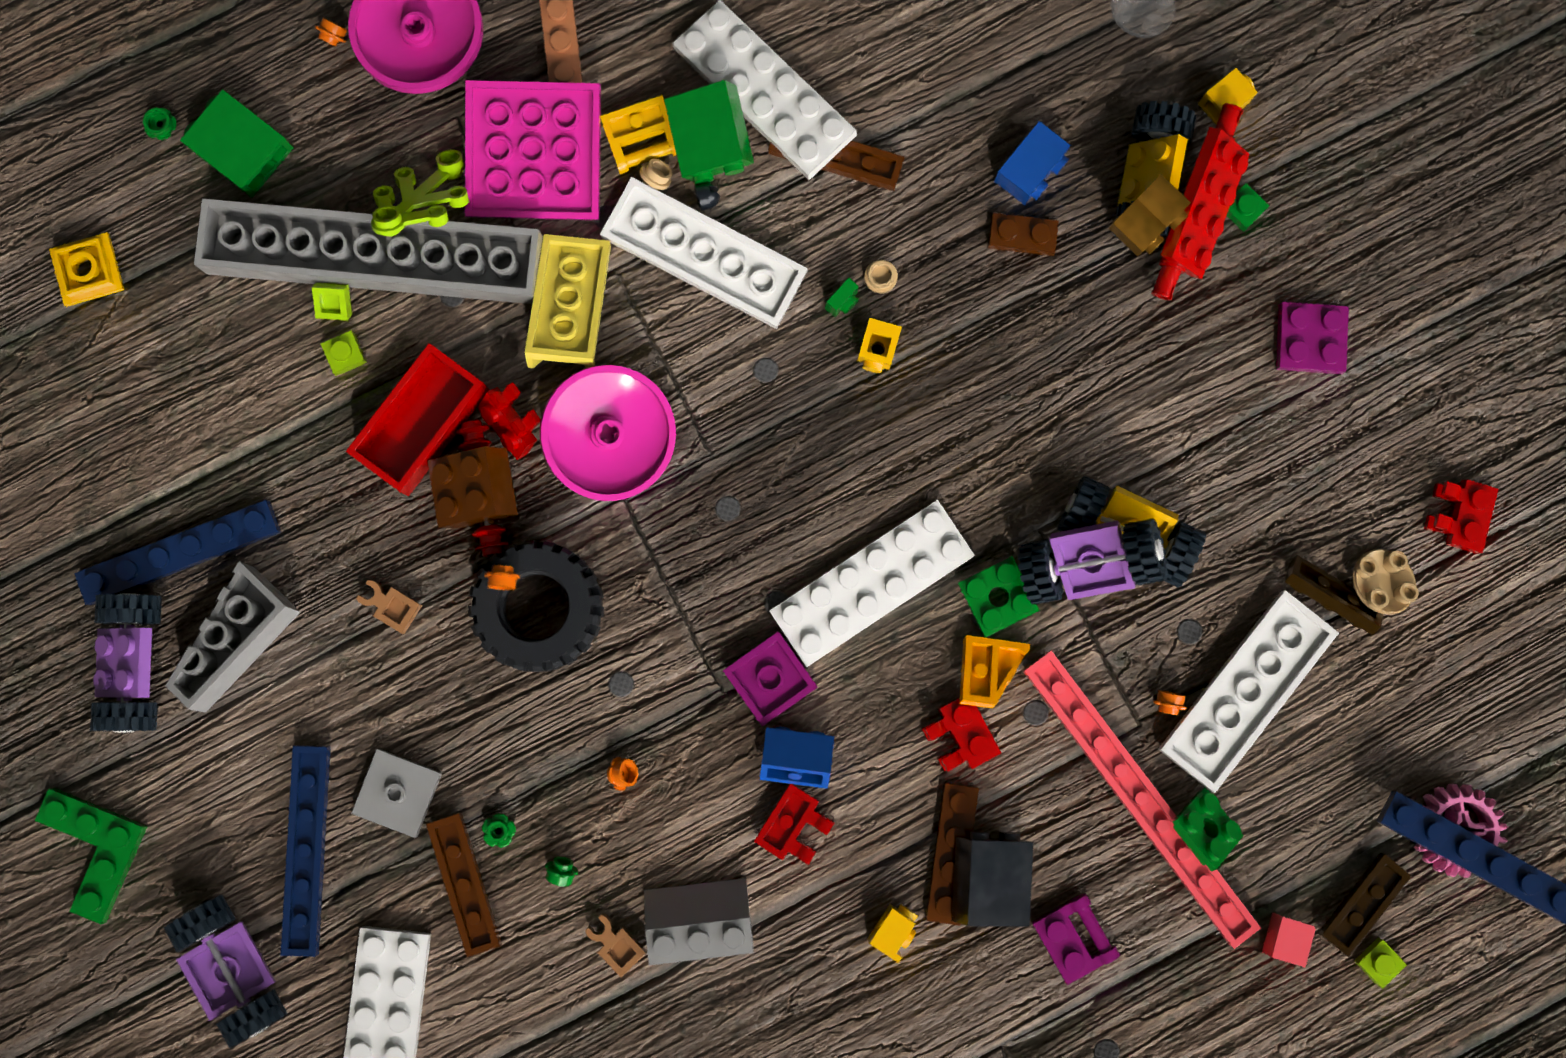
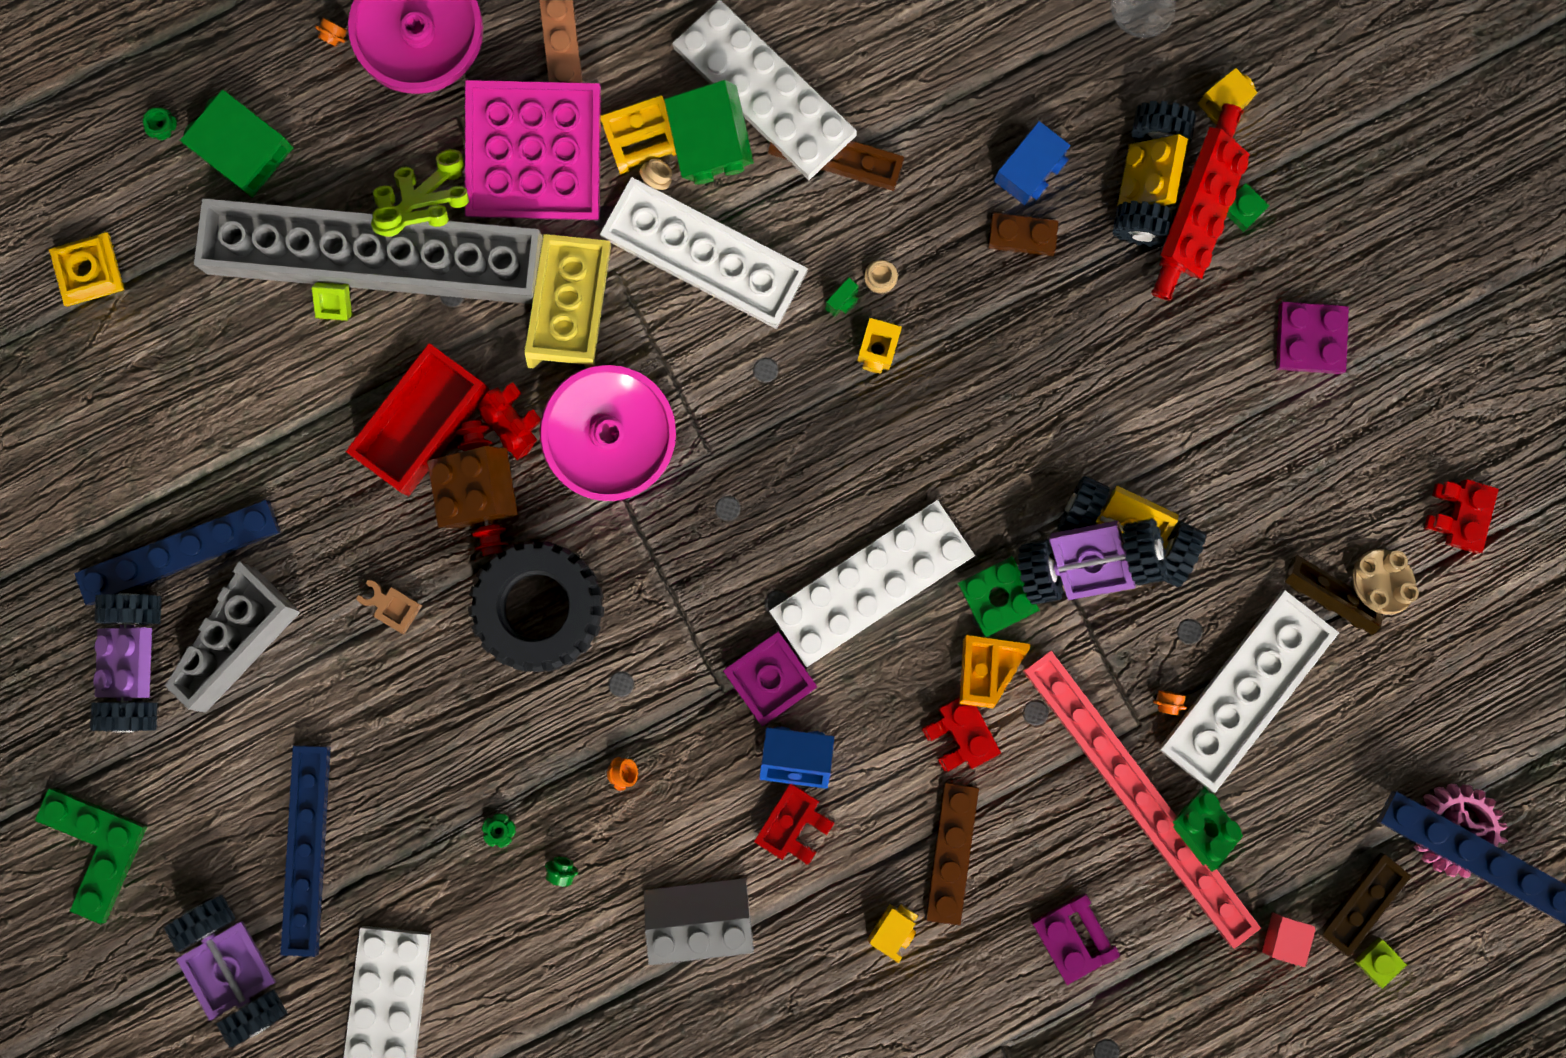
lime plate [320,330,367,376] -> none
light grey plate [351,749,442,838] -> none
reddish brown plate [426,812,502,957] -> none
orange plate [485,565,520,590] -> none
medium nougat plate [585,913,647,978] -> none
black hinge [694,182,720,211] -> none
black brick [951,831,1033,927] -> none
pearl gold brick [1109,174,1191,256] -> none

